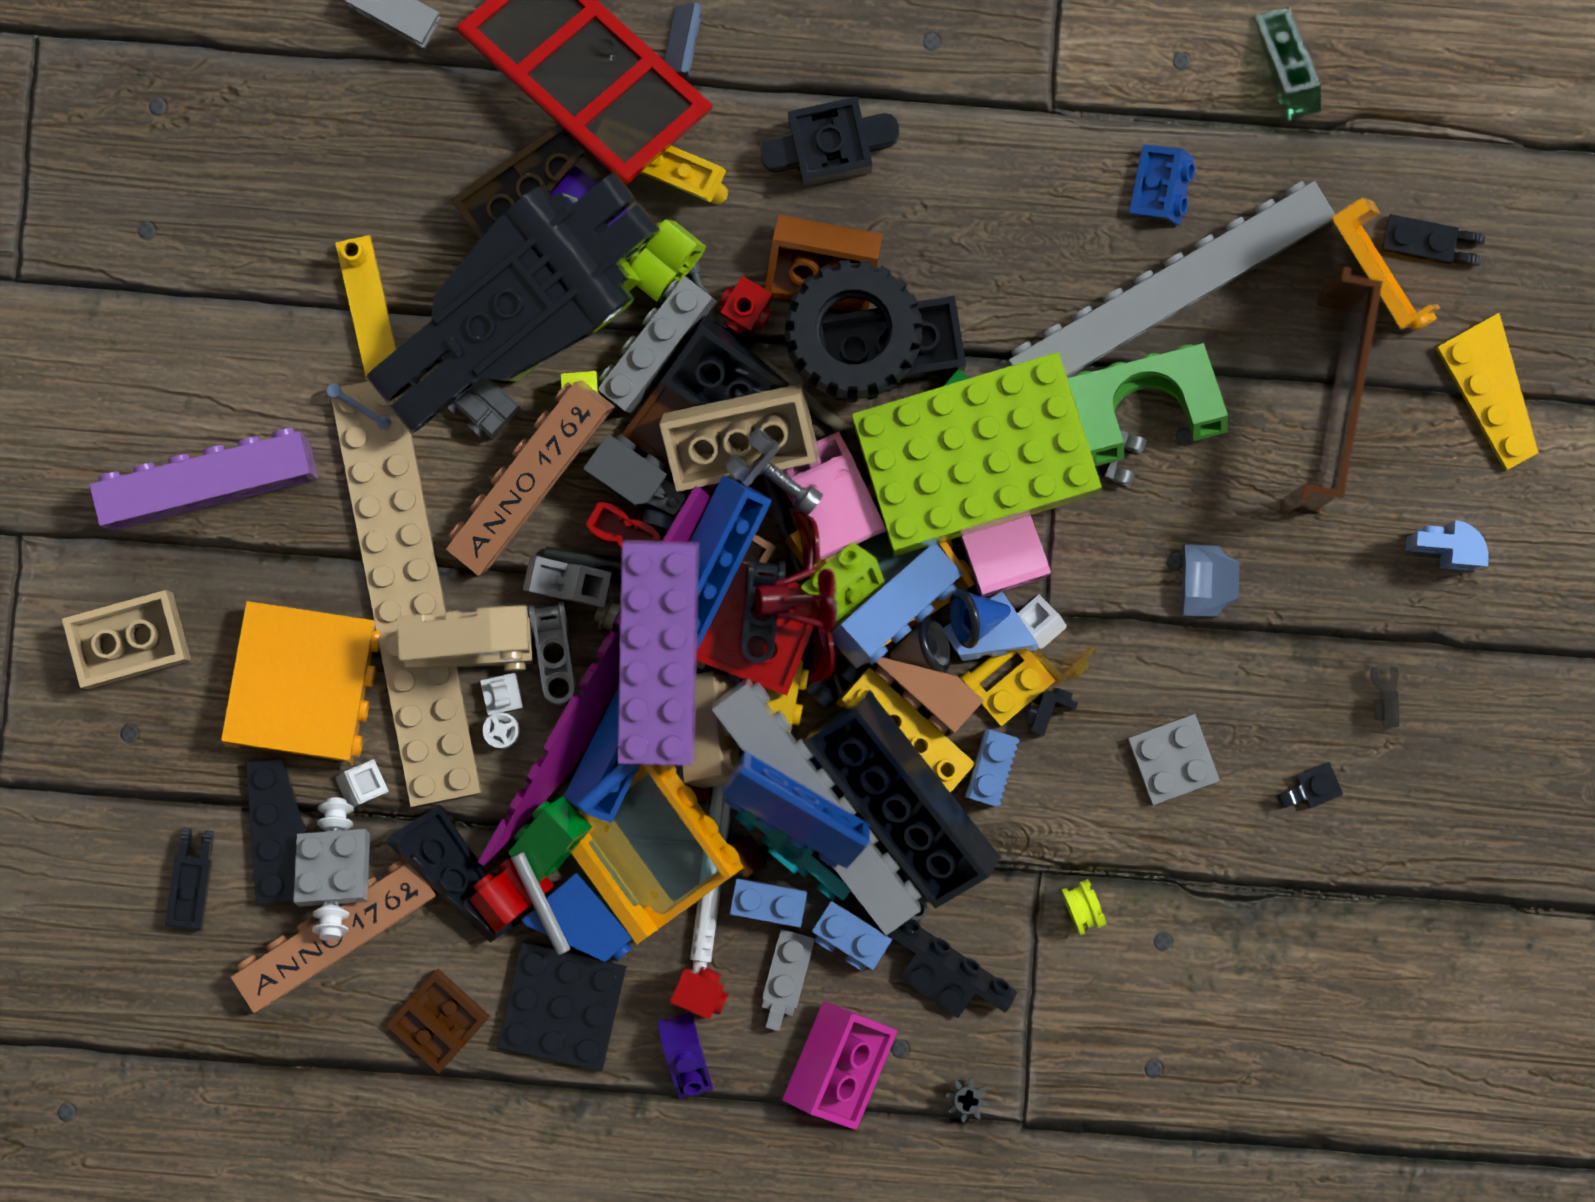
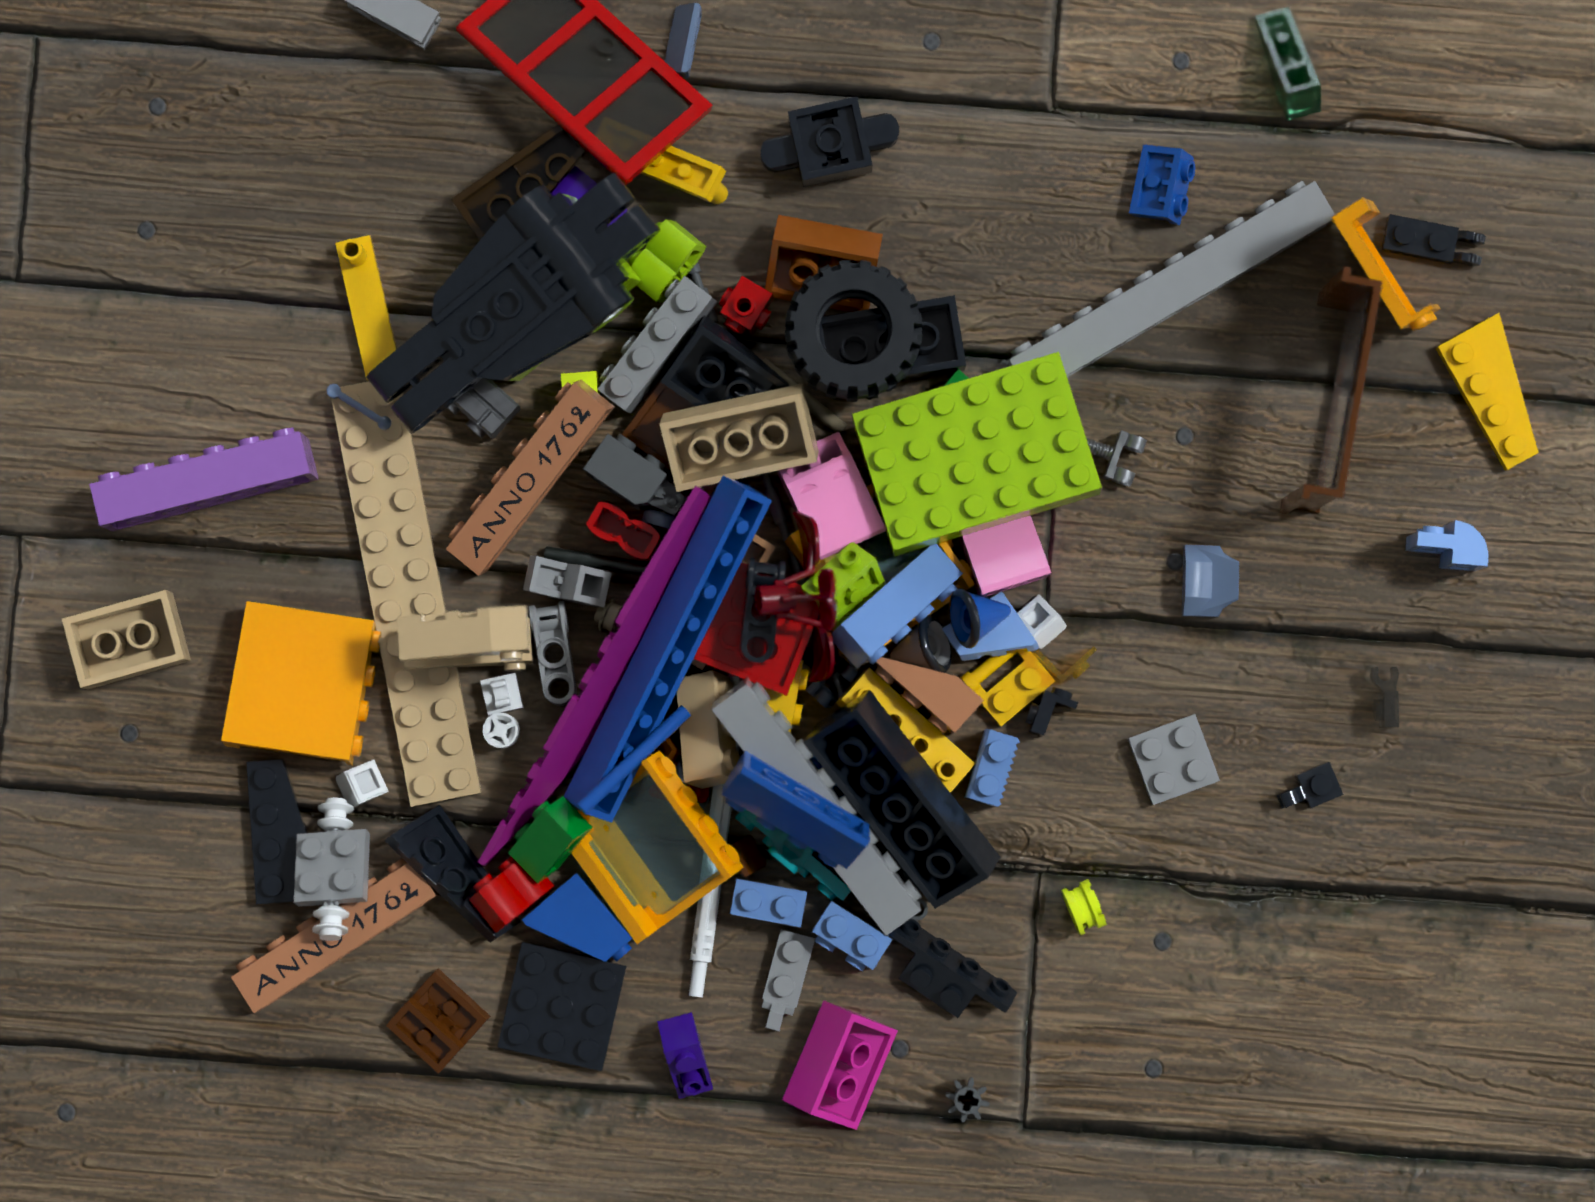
black hinge [165,827,214,931] -> none
light grey bar [511,852,570,955] -> none
medium lavender brick [618,540,699,765] -> none
red brick [670,966,729,1020] -> none
flat silver bar [726,428,823,515] -> none
bright green arch [1067,343,1228,466] -> none

